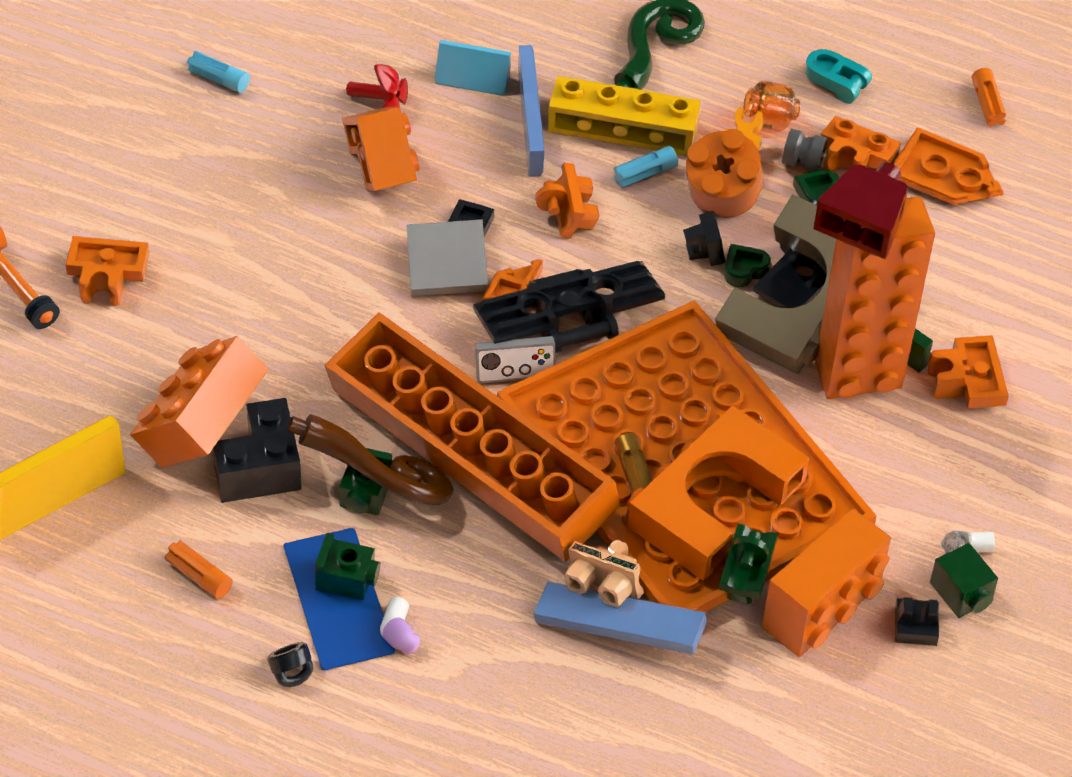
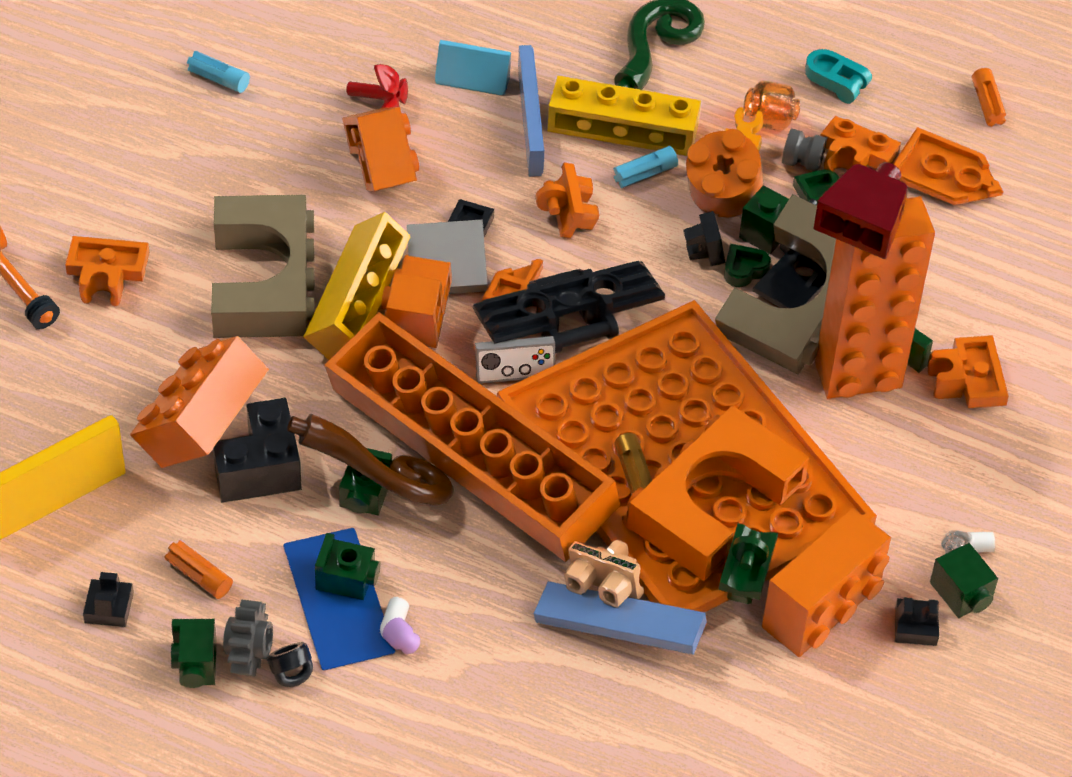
none -> black tile [83,572,134,627]
none -> dark green brick [171,619,217,688]
none -> dark tan arch [211,195,315,338]
none -> dark grey gear [223,599,273,677]
none -> yellow brick [303,212,410,360]
none -> orange brick [381,255,452,348]
none -> dark green brick [739,185,789,255]

